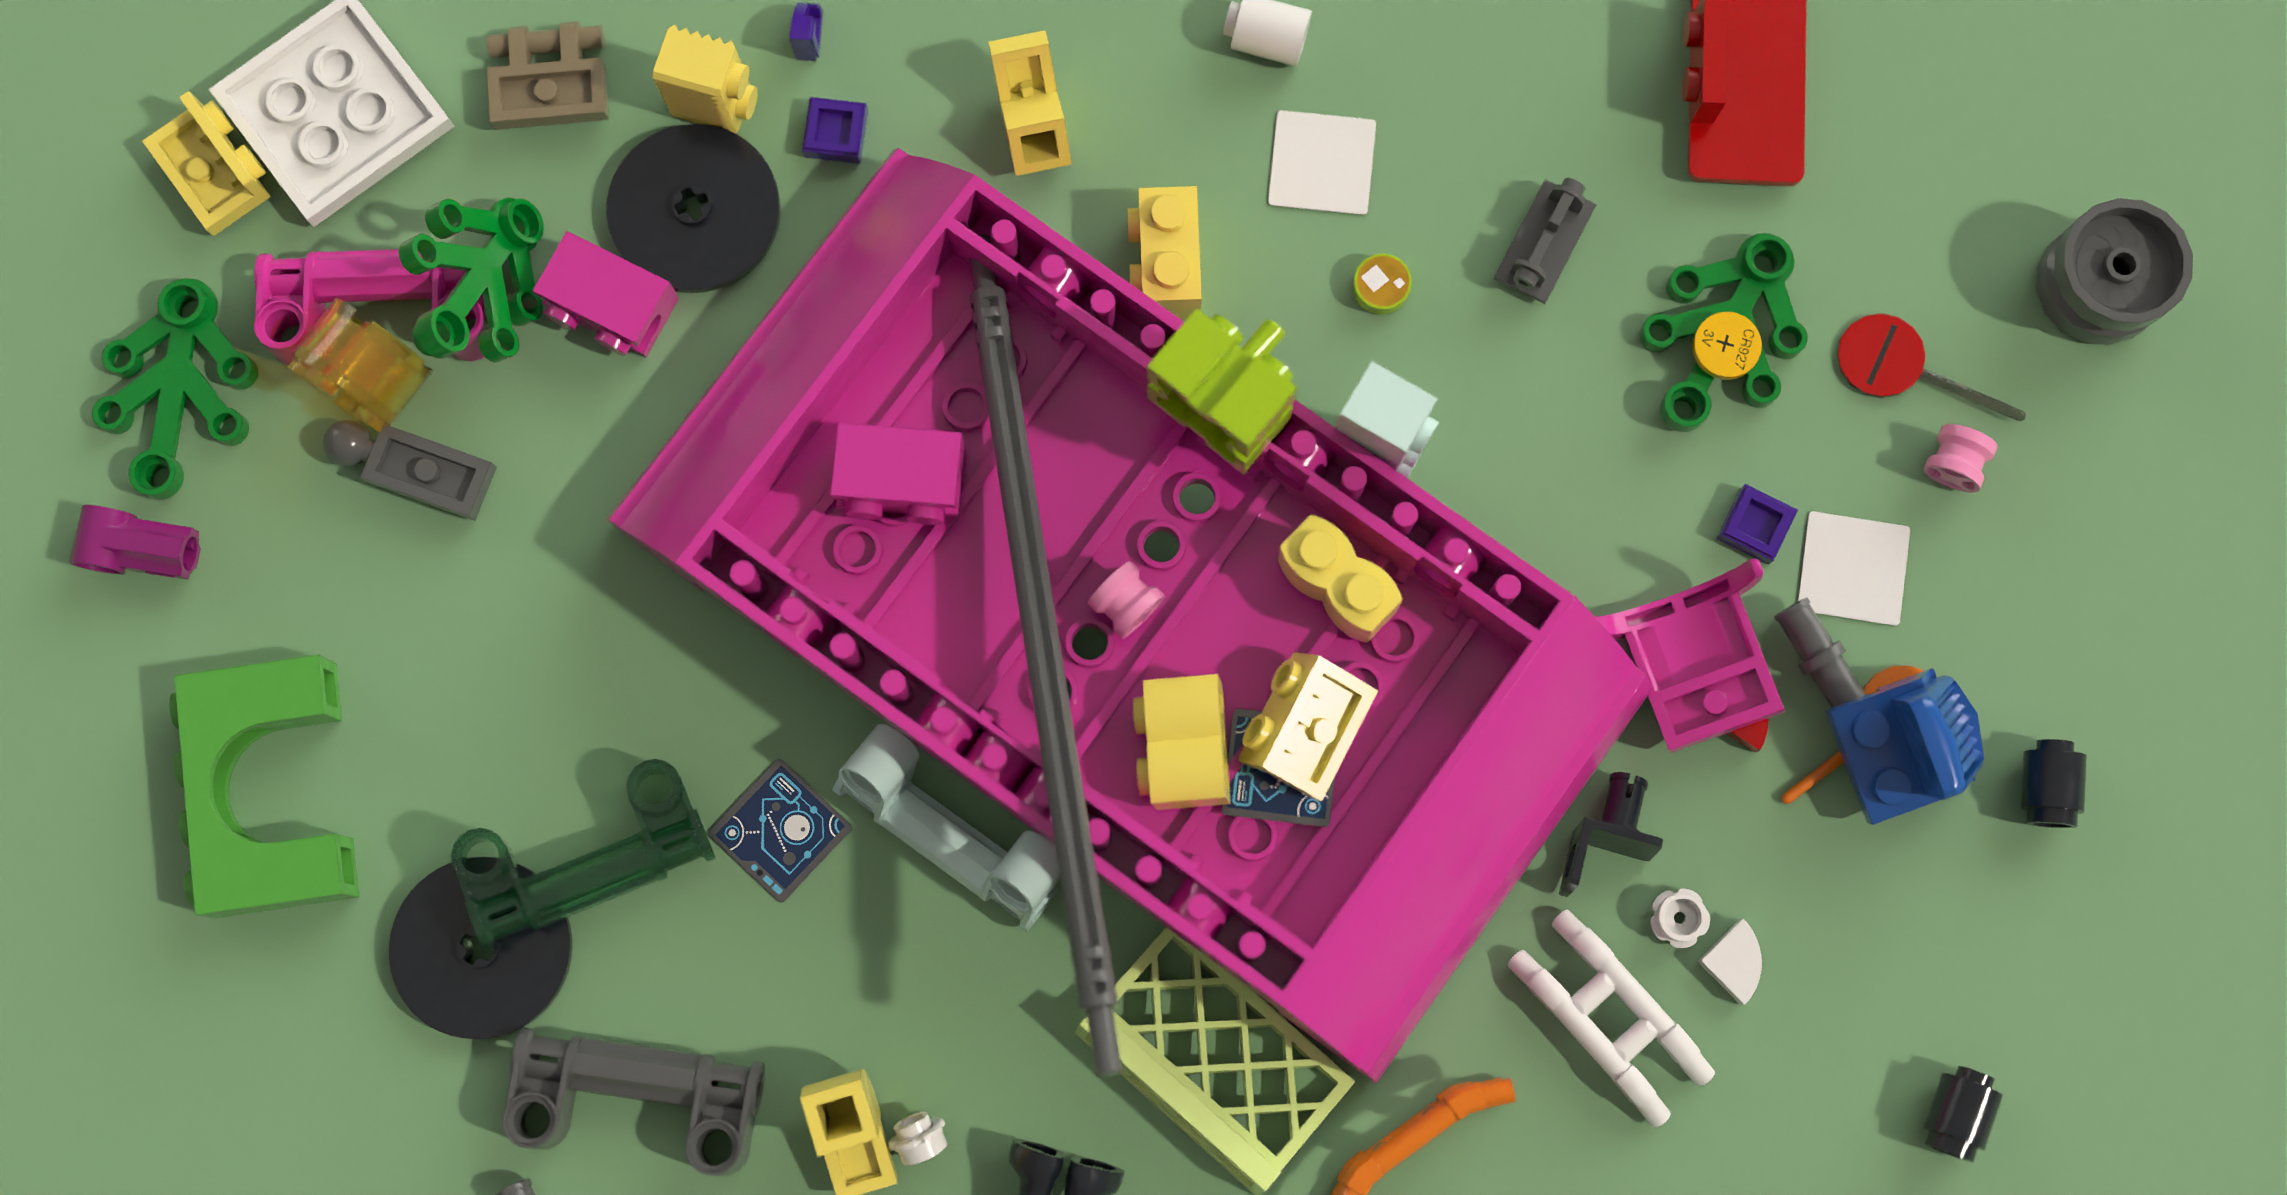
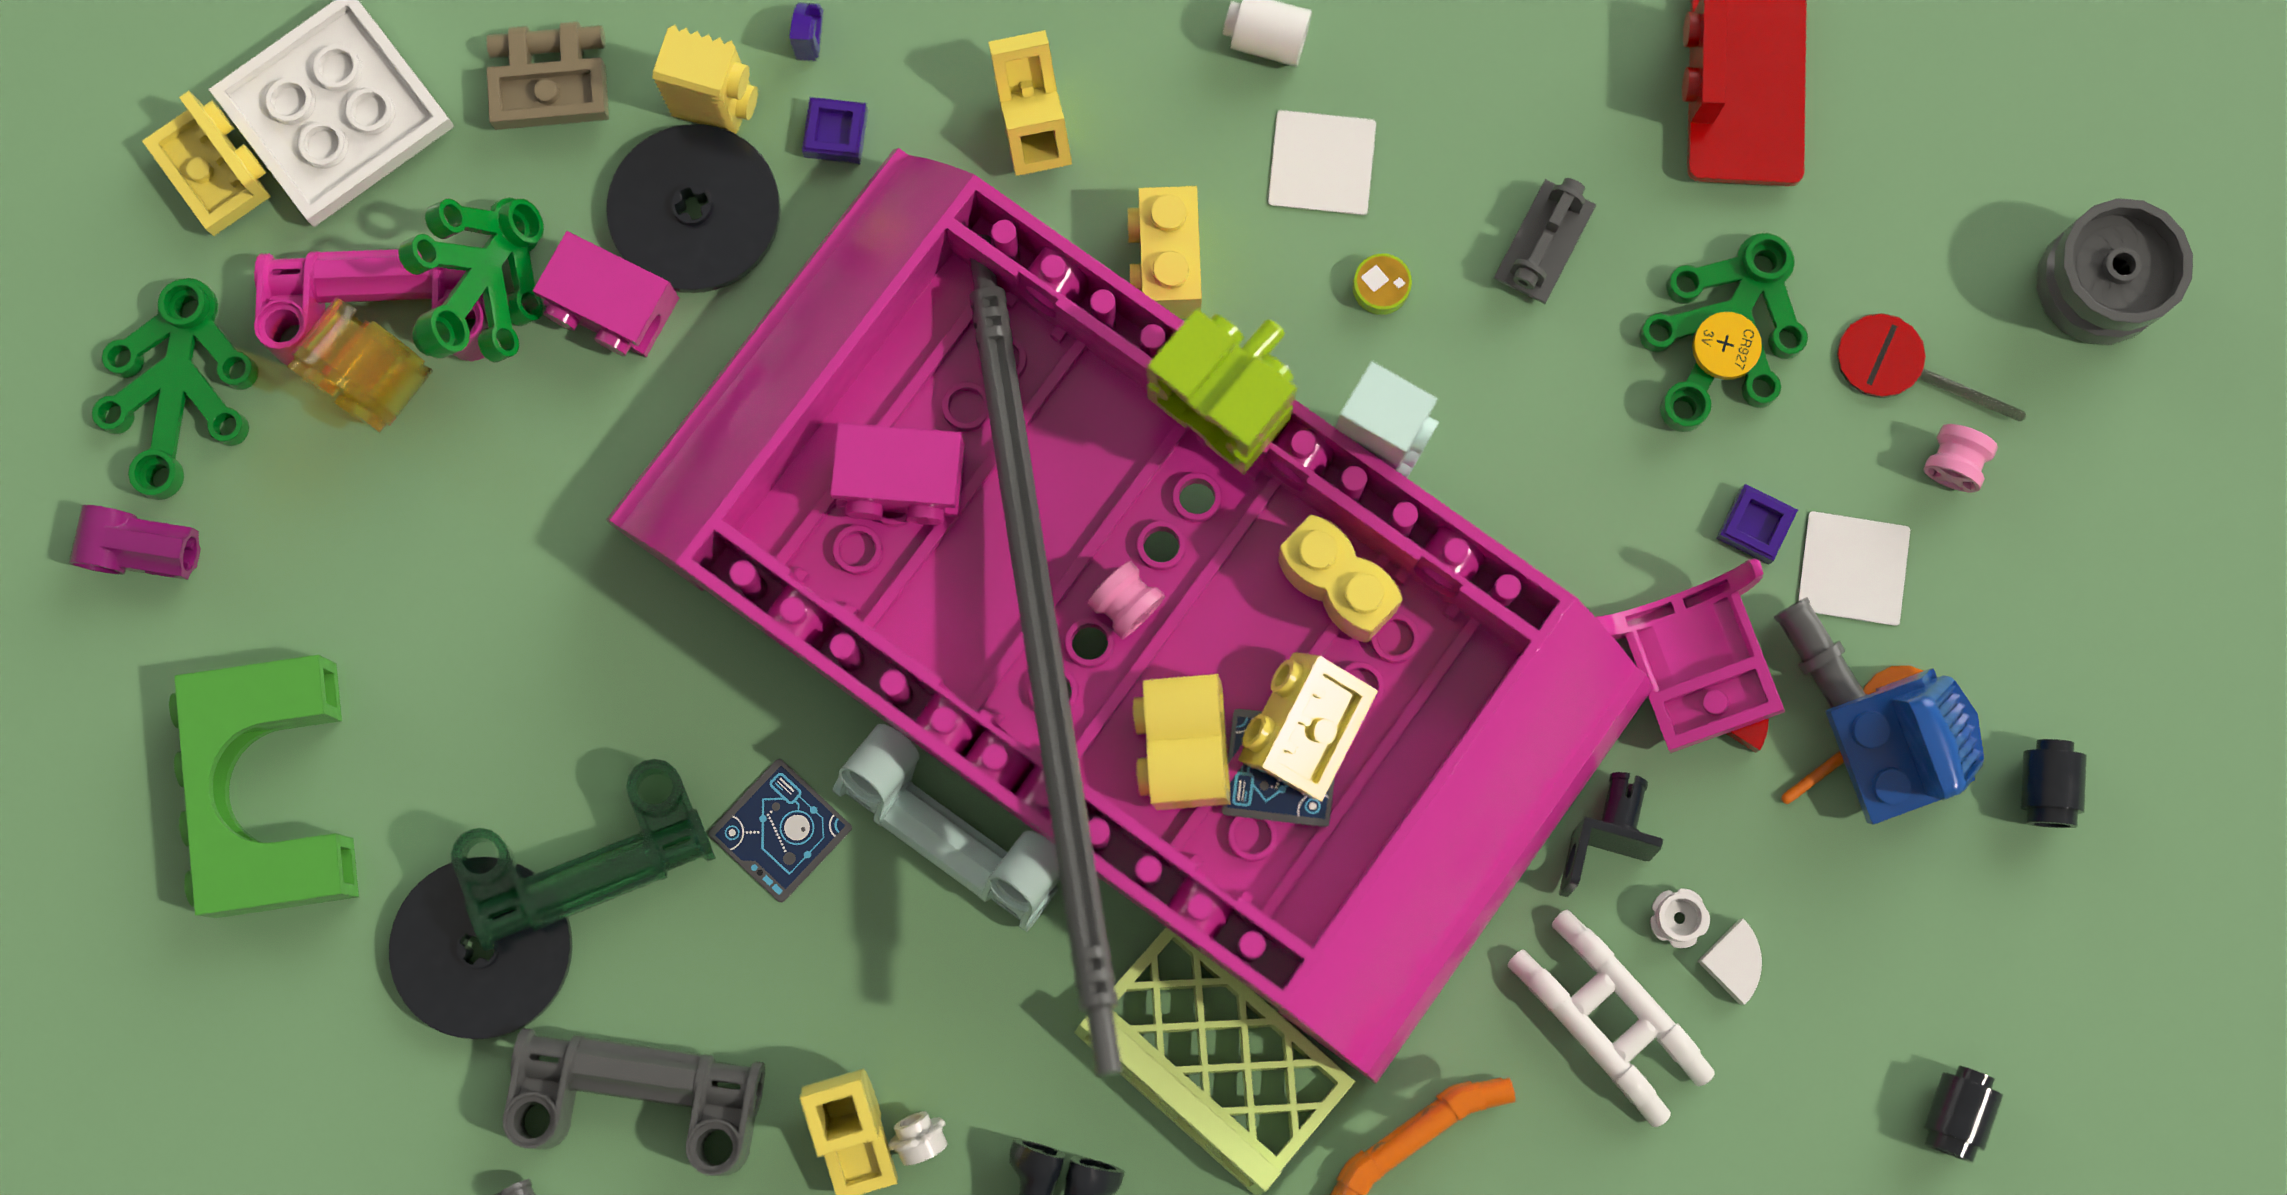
dark grey plate [323,420,497,521] -> none

